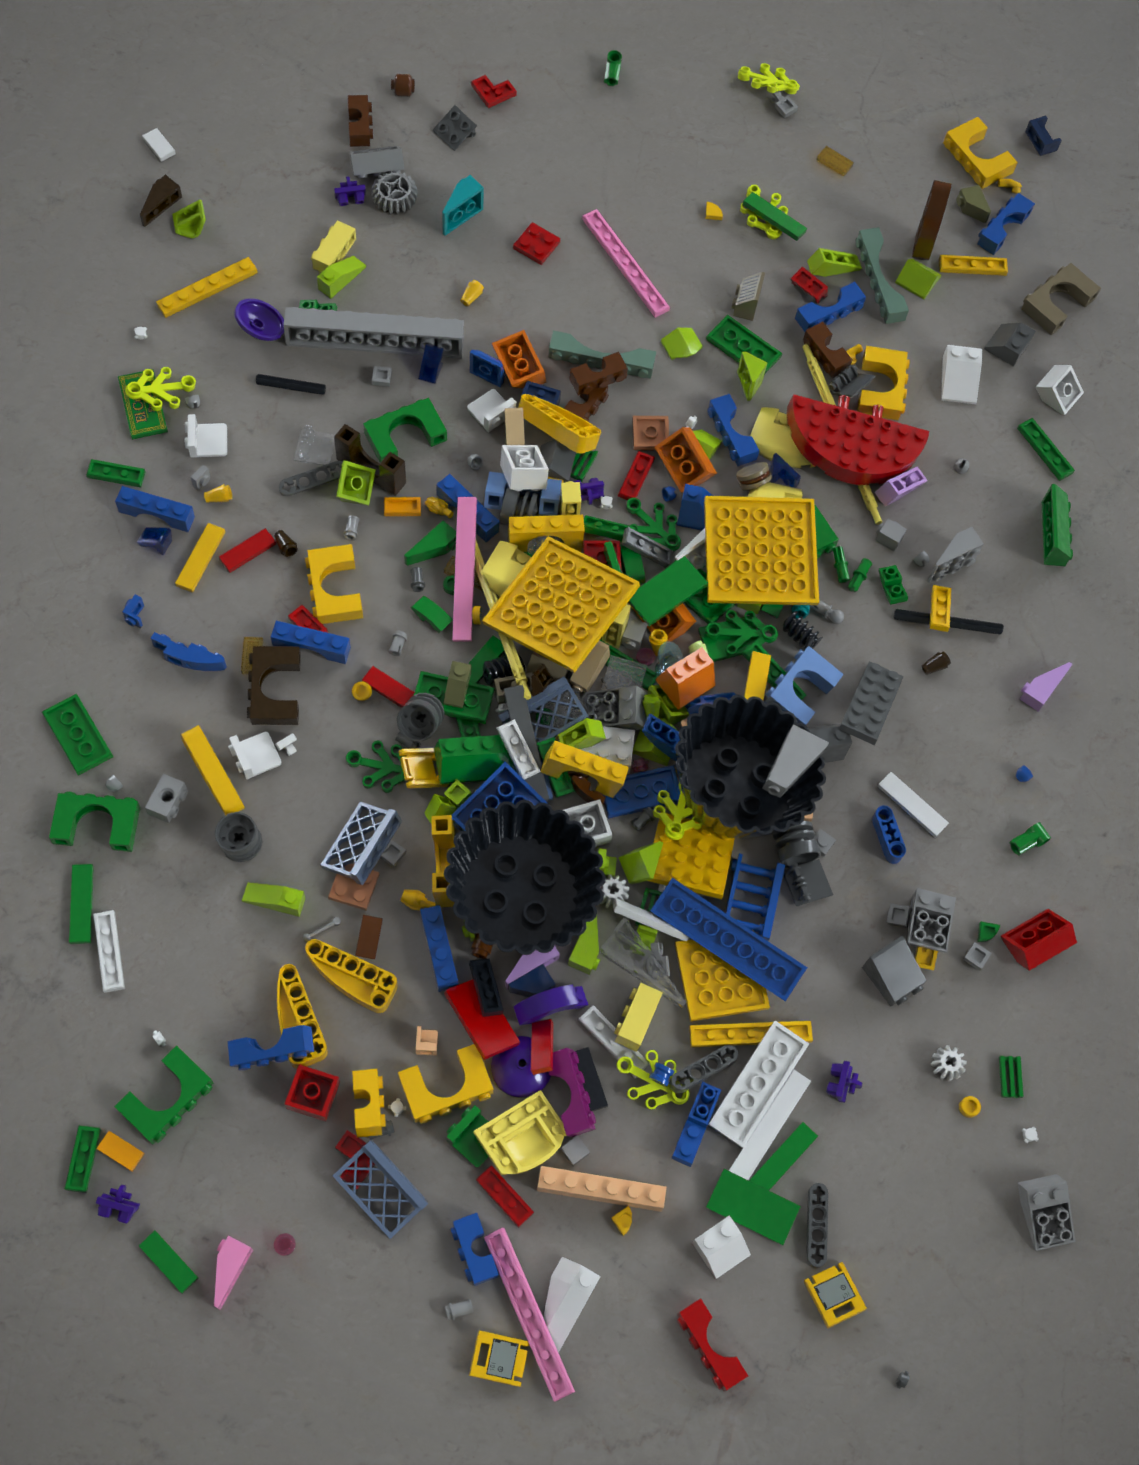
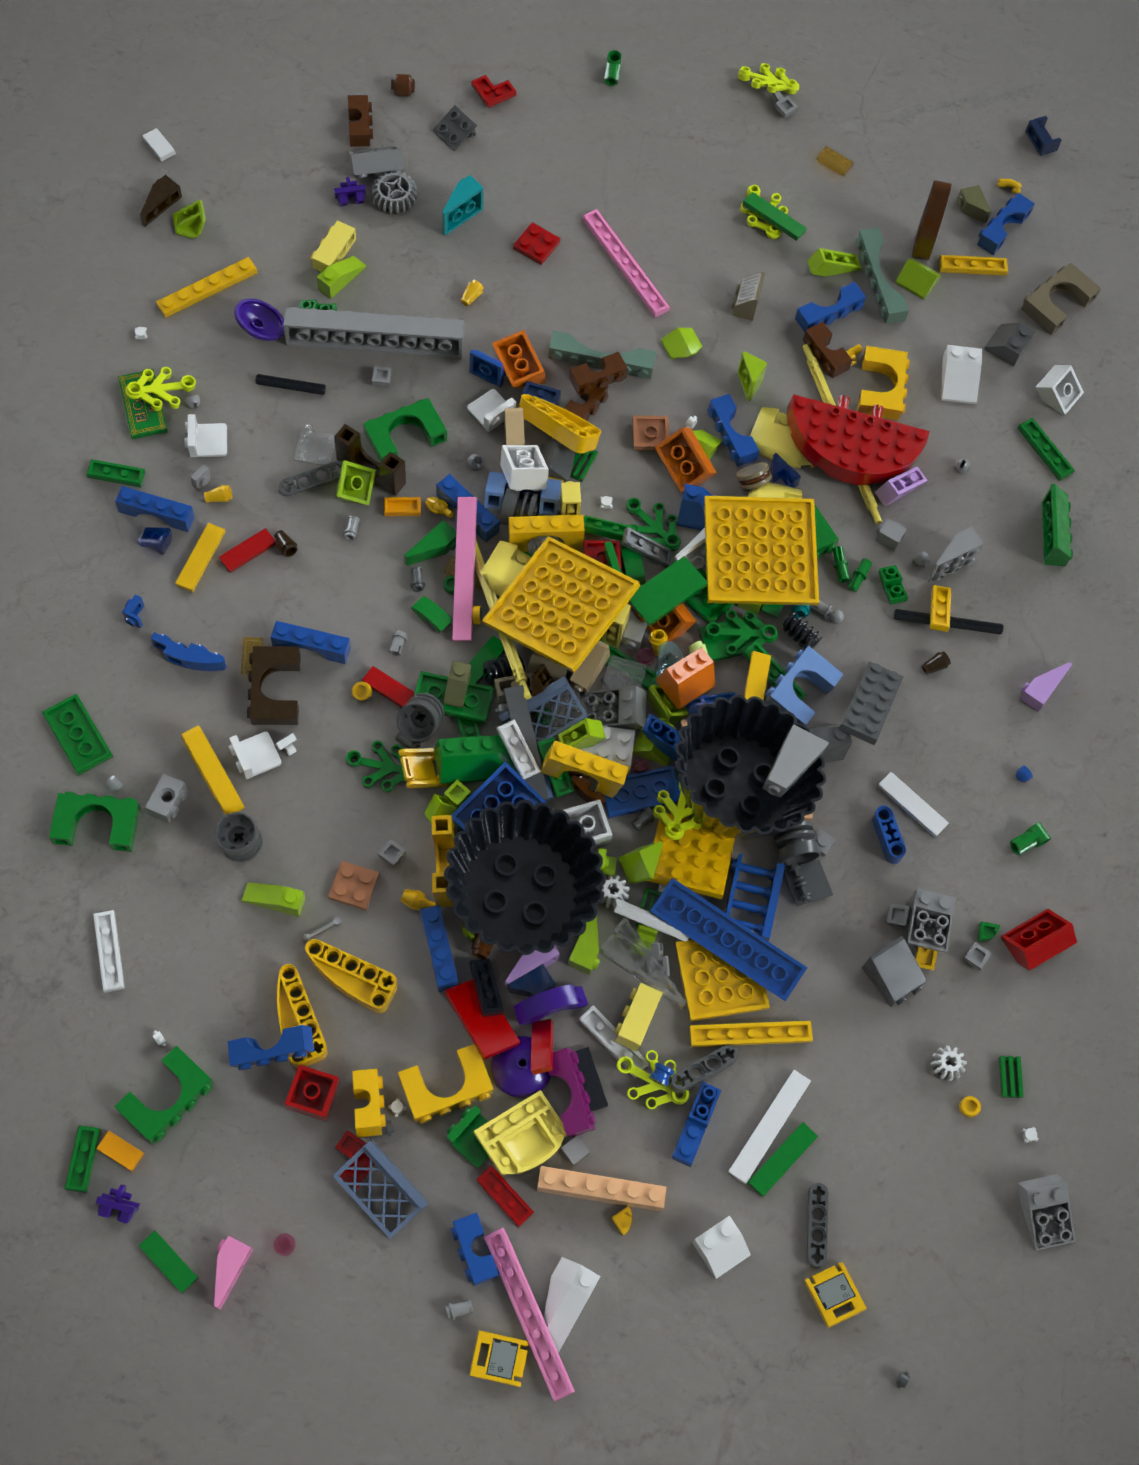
green tile [69,864,94,944] -> none
red plate [288,605,328,633] -> none
yellow arch [305,544,363,624] -> none
sand blue fence [320,802,402,885] -> none
reddish brown slope [355,915,383,959] -> none
light nougat panel [416,1026,438,1055] -> none
clear blue slope [418,344,444,384] -> none
dark purple hips [573,478,604,505] -> none
red tile [618,451,655,500] -> none
lime cone [642,694,661,718] -> none
blue hinge [662,486,677,502] -> none
red arch [677,1298,748,1392] -> none
yellow tile [705,202,723,220] -> none
green tile [706,315,782,375] -> none
green tile [706,1168,801,1245] -> none
white plate [708,1021,809,1148] -> none
red hinge [791,267,828,304] -> none
dark purple hips [826,1061,863,1103] -> none
dark grey hinge [829,364,876,397] -> none
yellow arch [943,117,1018,189] -> none

